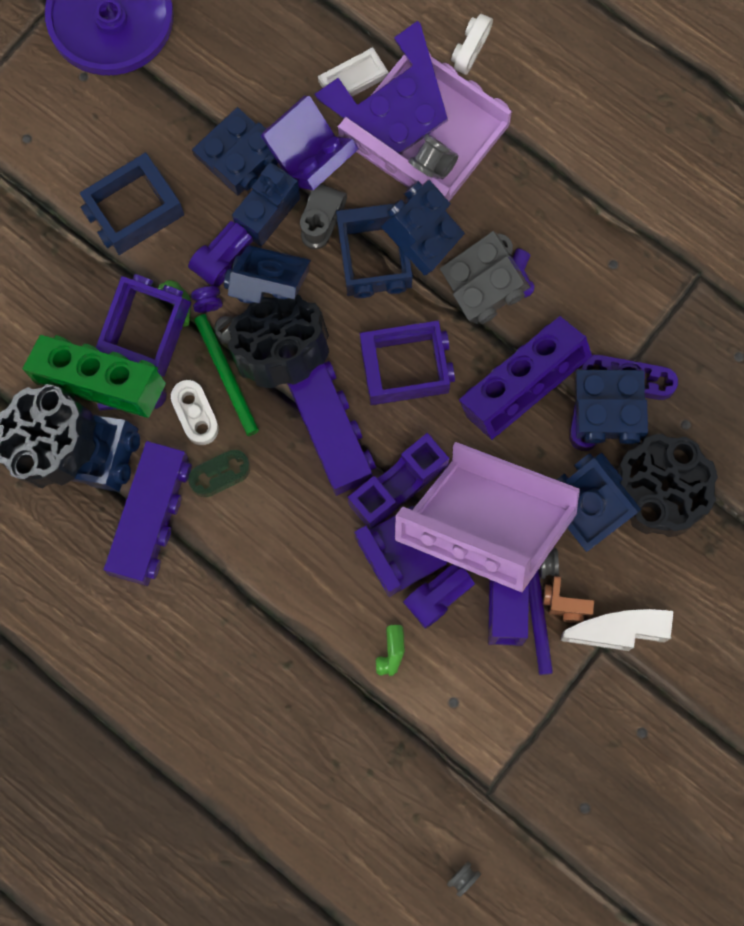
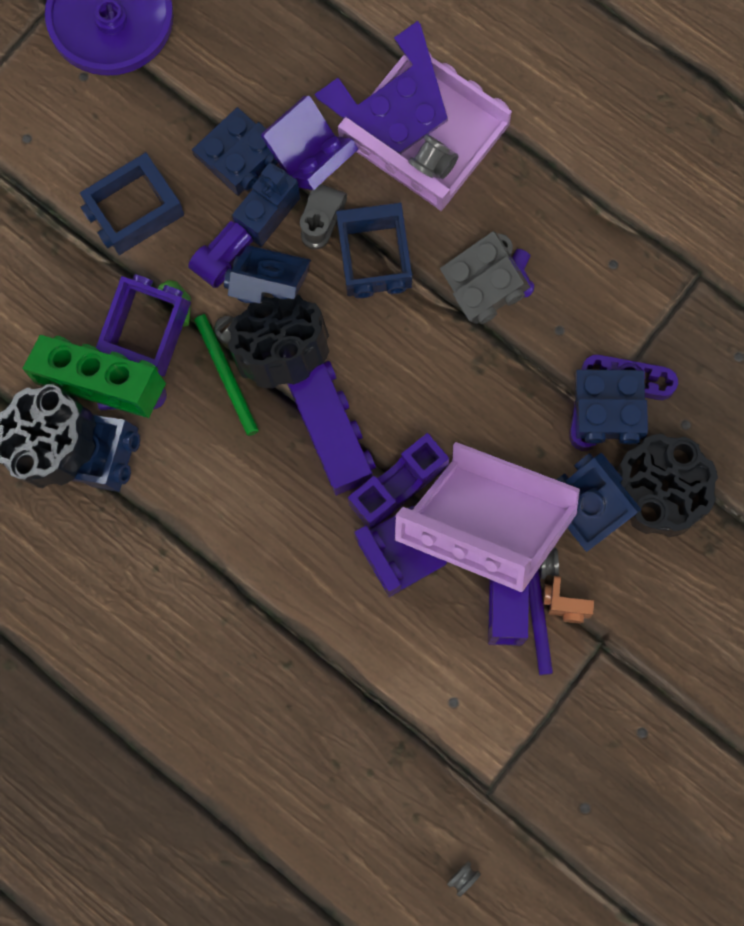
dark purple brick [104,441,192,586] -> none
white plate [171,380,219,445] -> none
clear green beam [188,450,251,498] -> none
dark purple bush [191,286,223,313] -> none
white tile [318,47,389,97] -> none
dark purple window [360,320,455,405] -> none
bright green arm [376,625,405,677] -> none
dark blue plate [381,179,465,276] -> none
dark purple piece [403,564,475,629] -> none
white plate [451,14,493,75] -> none
dark purple brick [459,316,592,440] -> none
white slope [560,609,673,651] -> none

